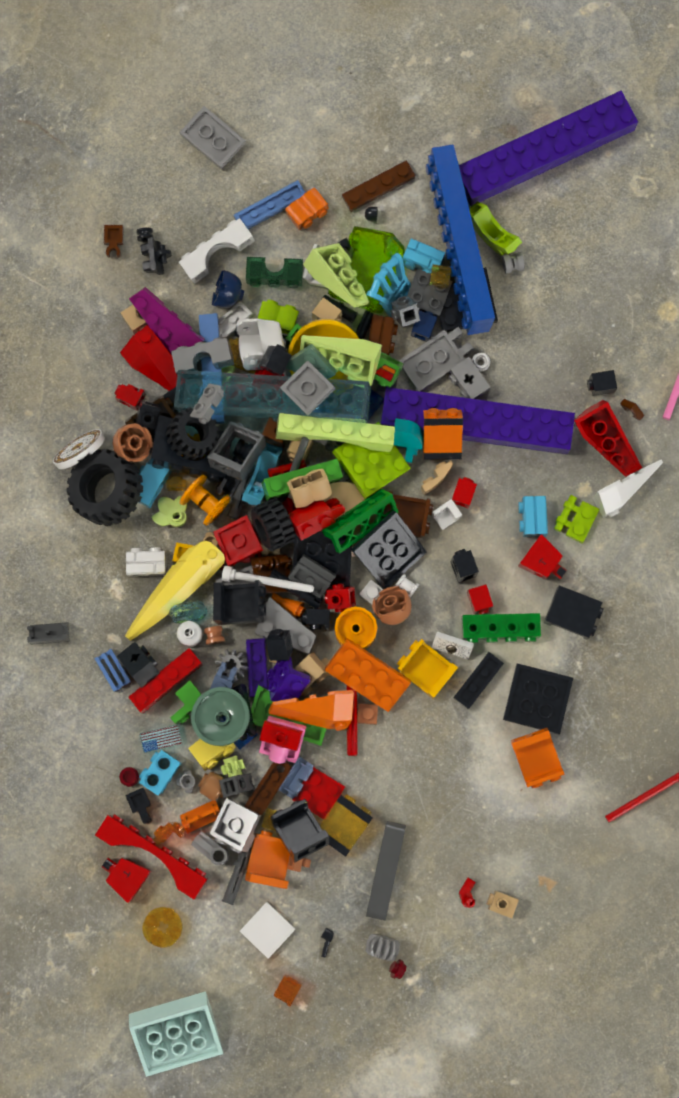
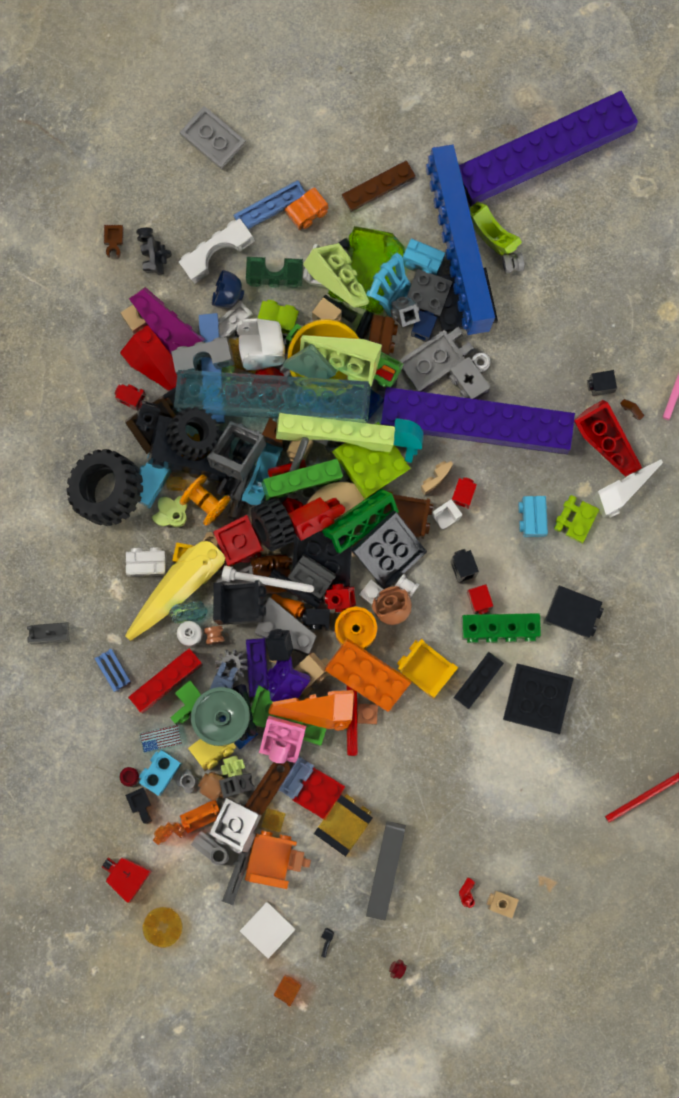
tile [53,429,105,469] -> none
red arch [95,814,208,900] -> none
nougat cylinder [113,423,153,462] -> none
black brick [117,642,160,688] -> none
light aqua slope [129,991,223,1077] -> none
light grey hinge [190,384,224,424] -> none
black brick [259,344,292,376] -> none
red plate [260,720,303,751] -> none
black panel [271,799,329,863] -> none
light grey plate [280,361,336,416] -> none
tan brick [287,469,332,508] -> none
black hinge [365,207,378,222] -> none
light grey gear [366,934,400,961] -> none
orange panel [423,408,463,460] -> none
clear yellow plate [429,264,451,288] -> none
white tile [431,632,474,660] -> none
orange panel [511,728,565,788] -> none
red torso [518,534,567,580] -> none

